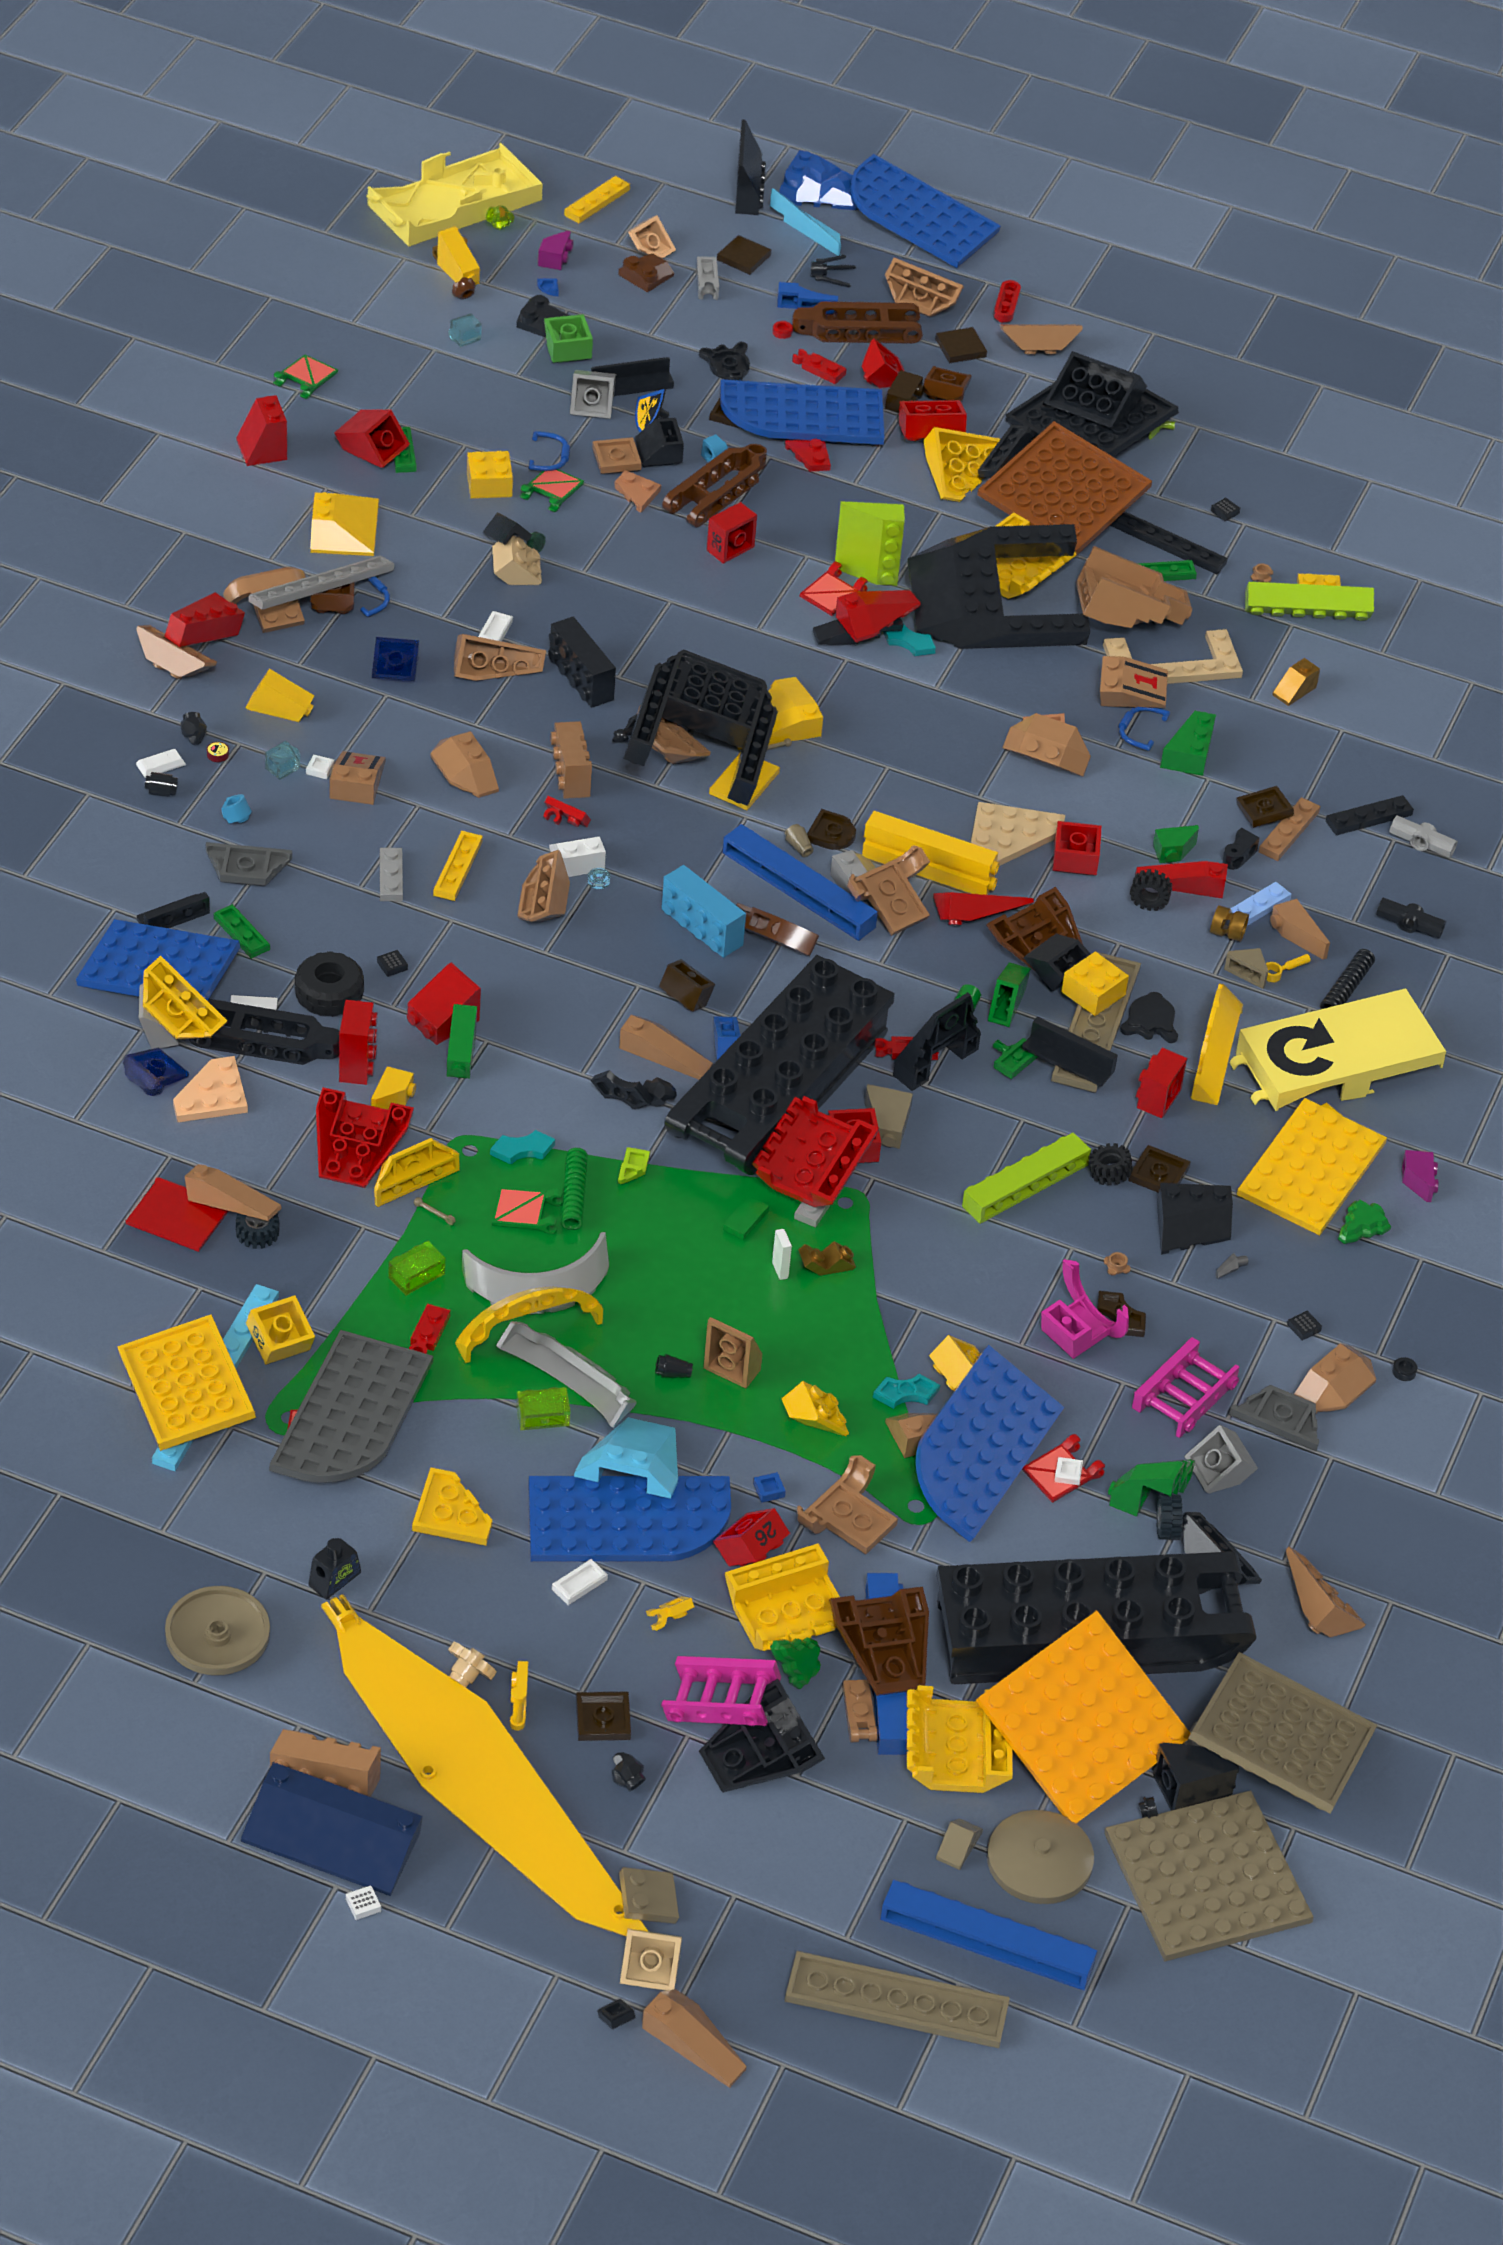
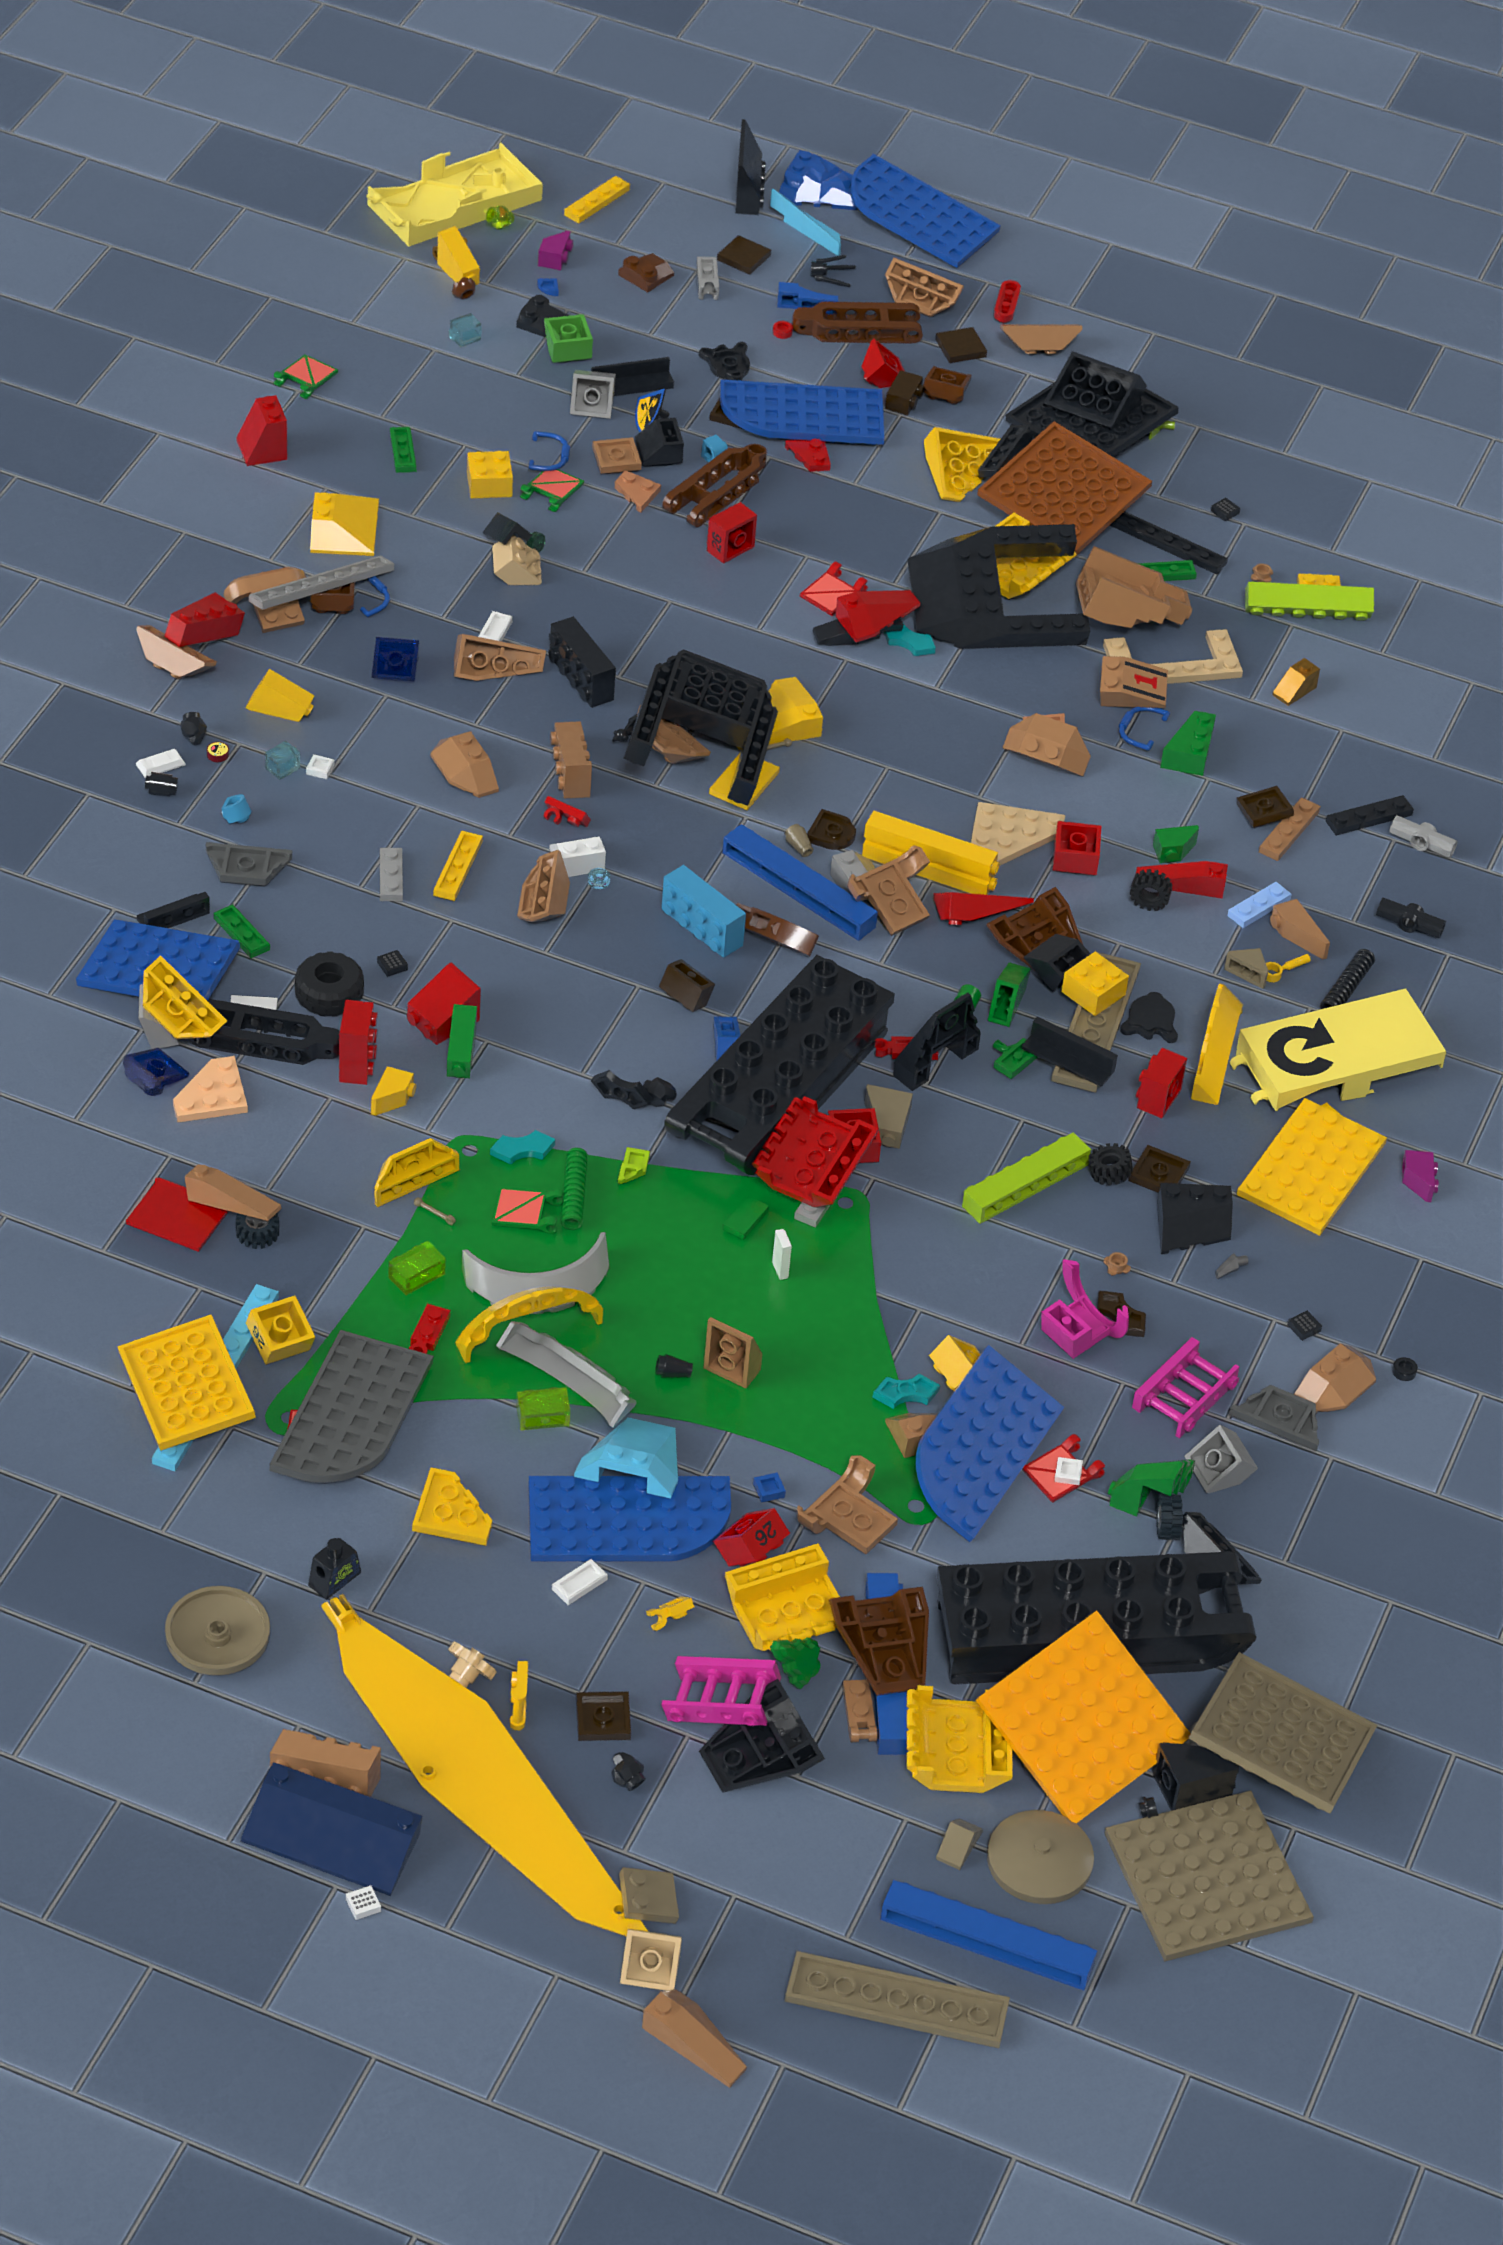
red wedge [316,1087,414,1188] -> none
medium nougat slope [330,751,386,805] -> none
red slope [334,409,410,468] -> none
black tile [597,1998,636,2030] -> none
medium nougat wedge [619,1015,713,1080] -> none
light nougat slope [628,215,676,258] -> none
yellow slope [782,1381,849,1436] -> none
red plate [792,349,847,384] -> none
pearl gold slope [798,1241,856,1276] -> none
lime slope [835,501,905,586] -> none
red brick [899,400,967,441] -> none
pearl gold wheel [1210,905,1249,942] -> none
black leg [1223,827,1260,870] -> none
medium nougat wedge [1286,1547,1366,1638] -> none
green rock [1338,1200,1391,1244] -> none

